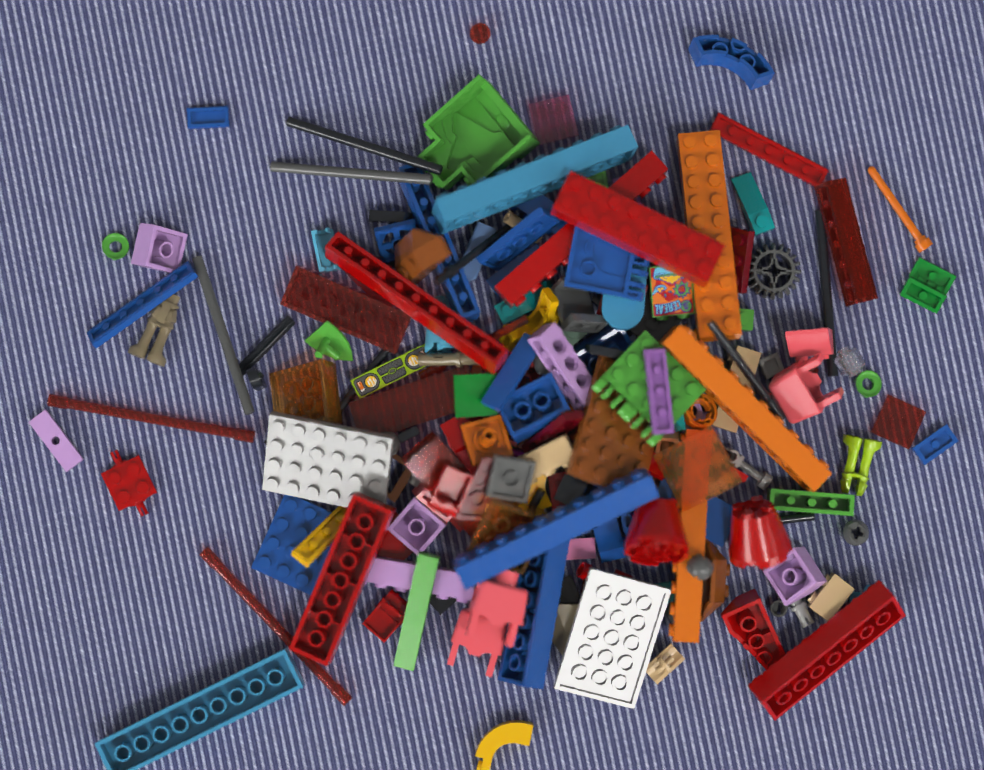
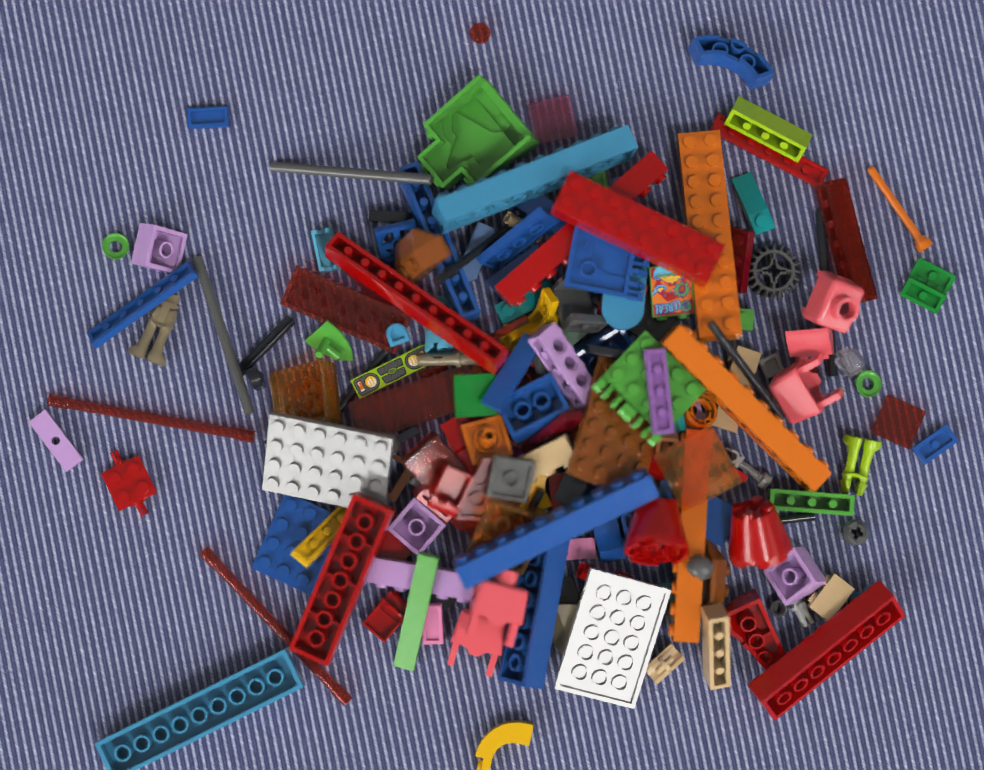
black piece [286,116,443,175] -> none
none -> dark azure tile [386,323,411,347]
none -> bright pink tile [422,602,444,645]
none -> tan brick [701,603,731,690]
none -> lime brick [724,96,813,163]
none -> coral piece [801,270,864,333]

